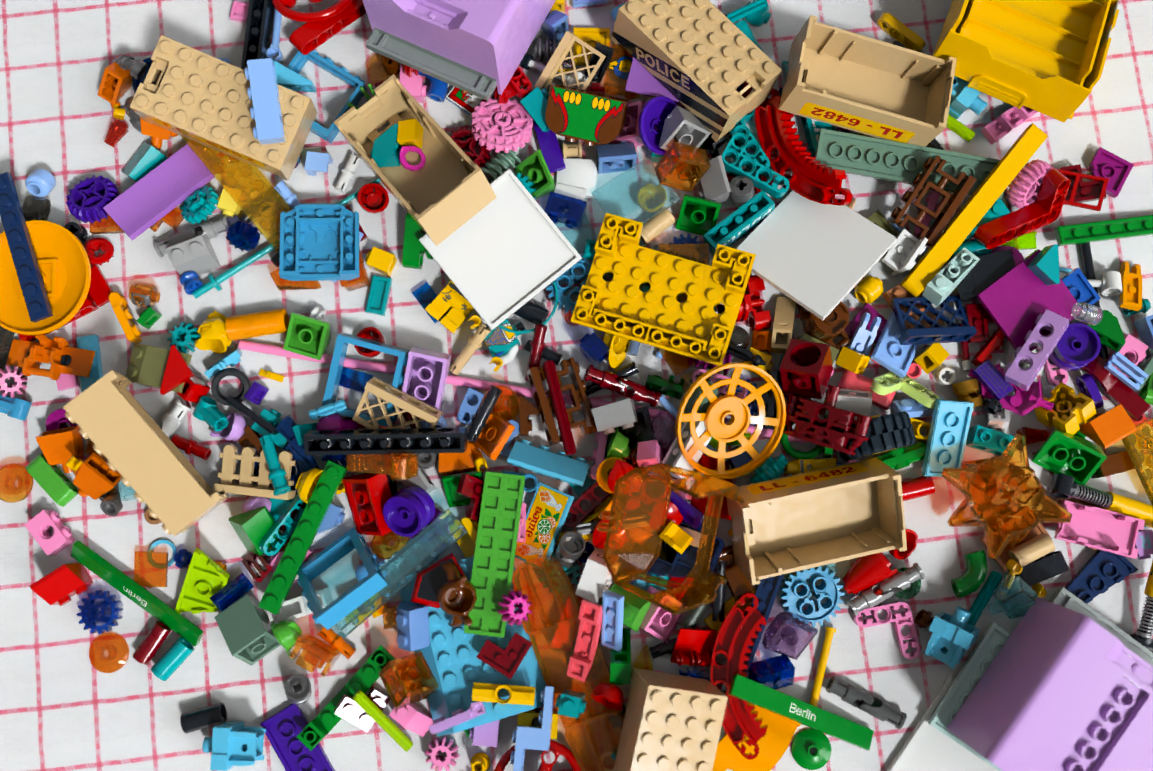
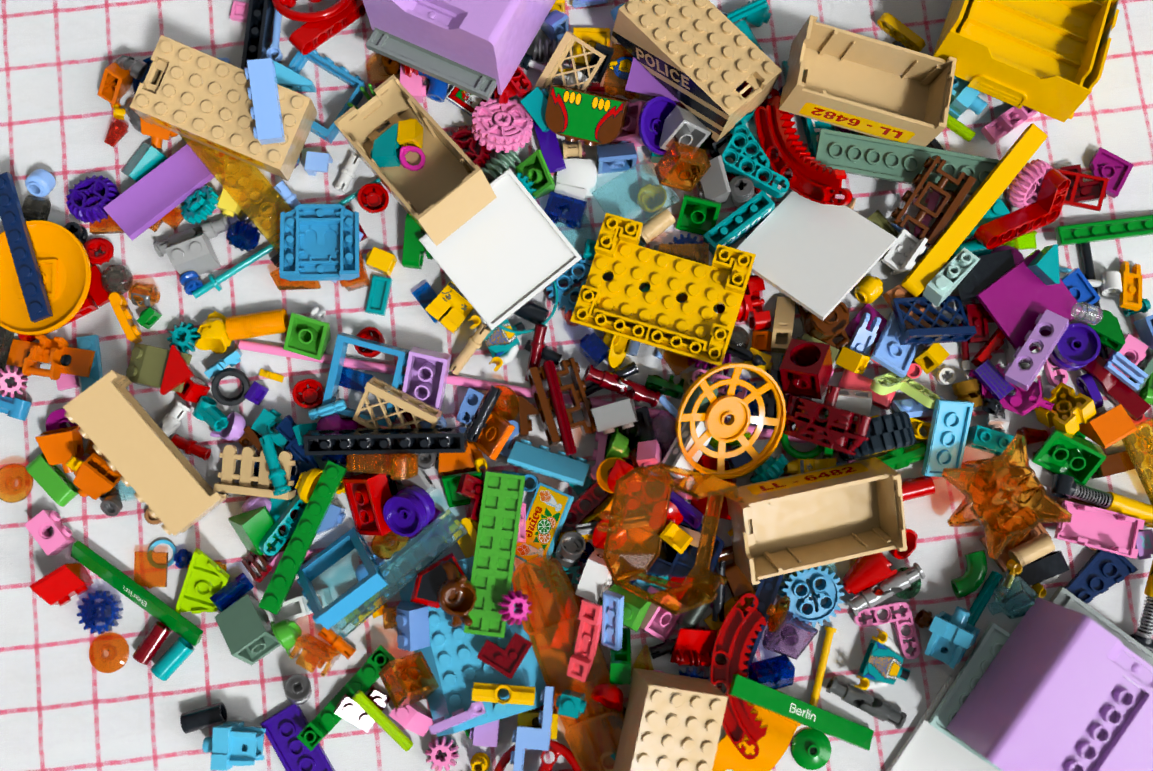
black bar [226,395,277,435] -> none
none -> clear smoke helmet [101,264,133,295]
none -> red helmet [292,379,325,409]
none -> clear orange dish [766,595,790,633]
none -> torso [855,628,910,690]

